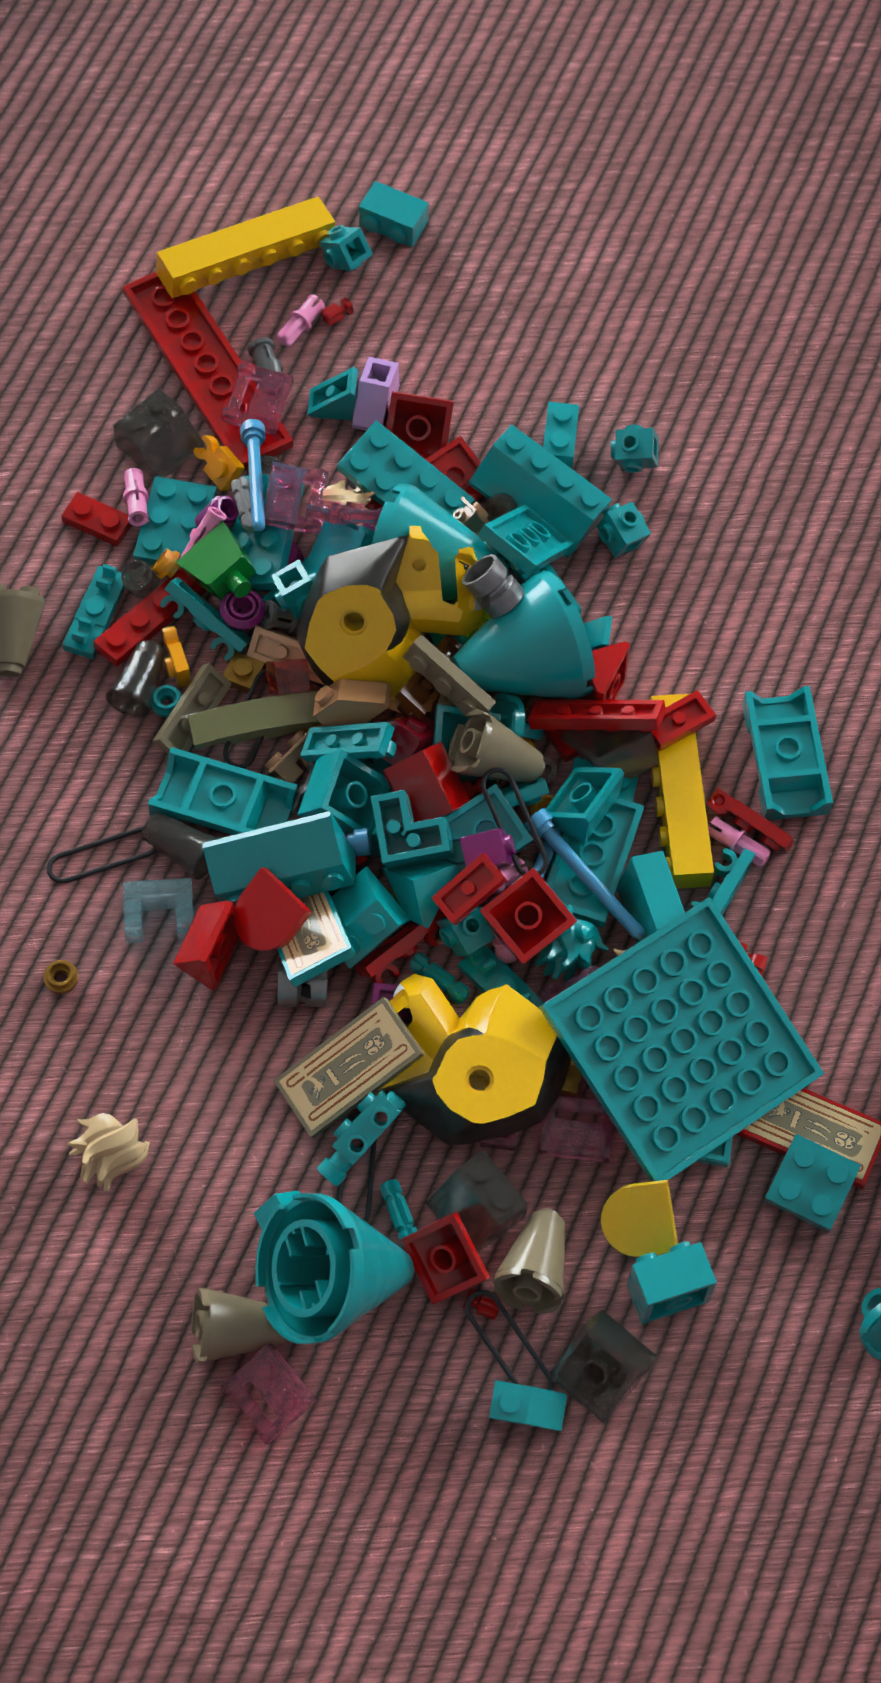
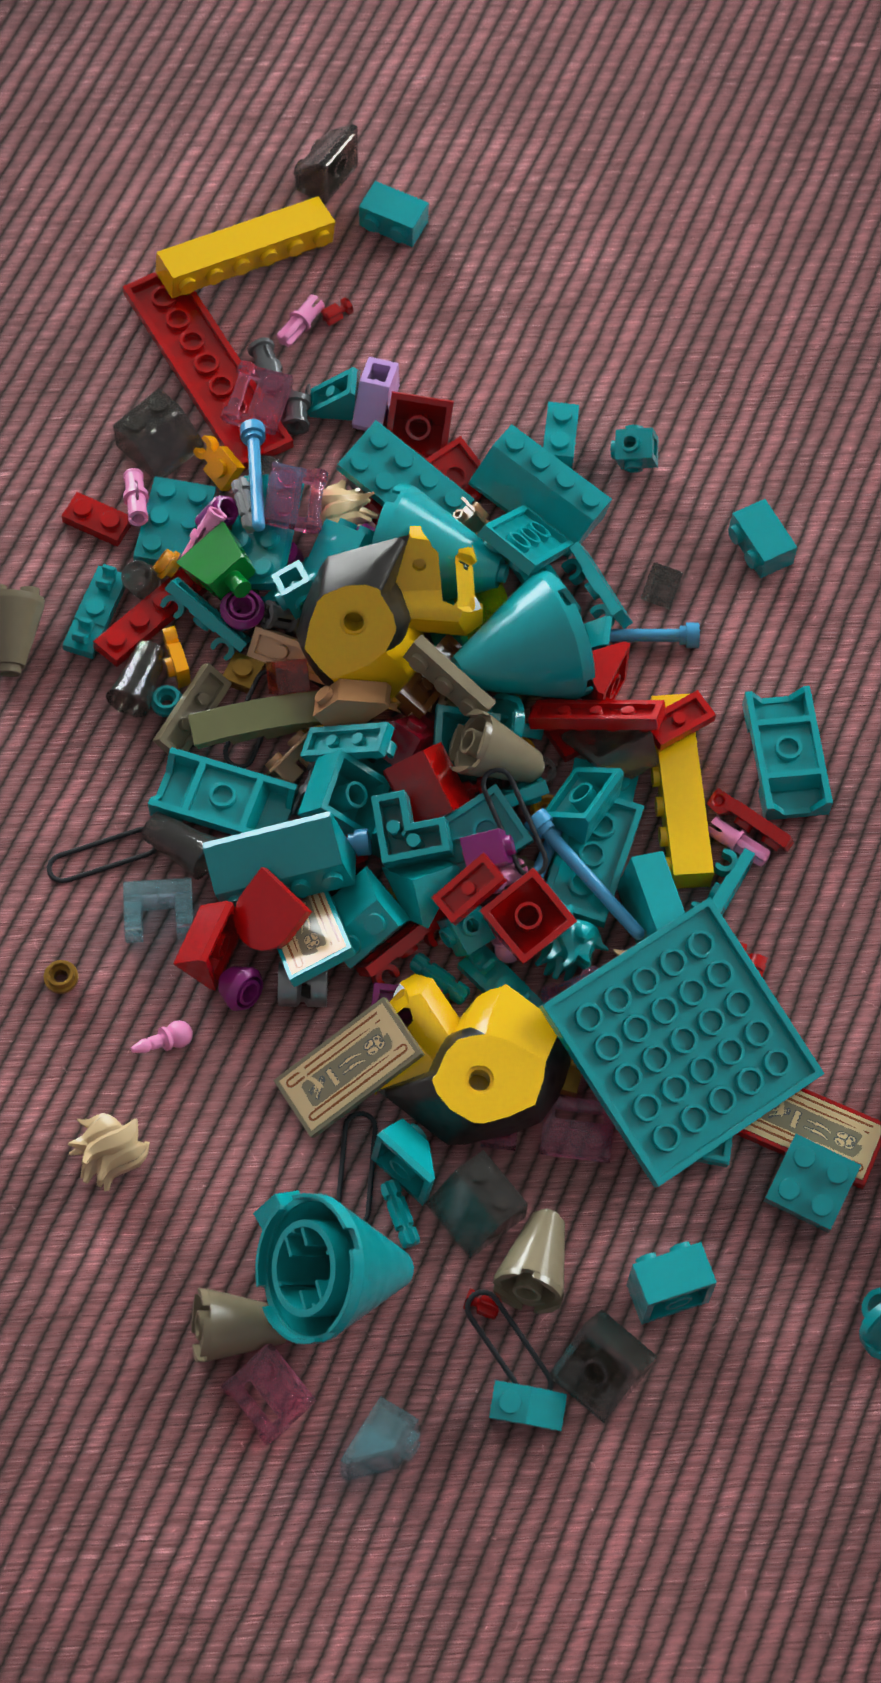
clear pink plate [306,499,382,526] -> none
teal brick [317,1090,406,1187] -> none
teal brick [319,225,373,272] -> none
red slope [400,1212,490,1305] -> none
flat silver wheel [462,554,524,618] -> none
clear smoke tile [485,493,518,522] -> none
teal brick [596,502,651,558] -> none
yellow tile [601,1180,678,1257] -> none
none -> bright pink bar [131,1020,193,1053]
none -> magenta cone [218,966,263,1011]
none -> dark grey piece [282,379,311,435]
none -> clear smoke slope [294,124,358,205]
none -> clear light blue slope [340,1396,421,1481]
none -> teal slope [371,1118,435,1206]
none -> teal plate [561,541,633,629]
none -> dark azure piece [609,622,700,648]
none -> clear smoke slope [641,562,683,610]
none -> teal brick [728,499,797,578]

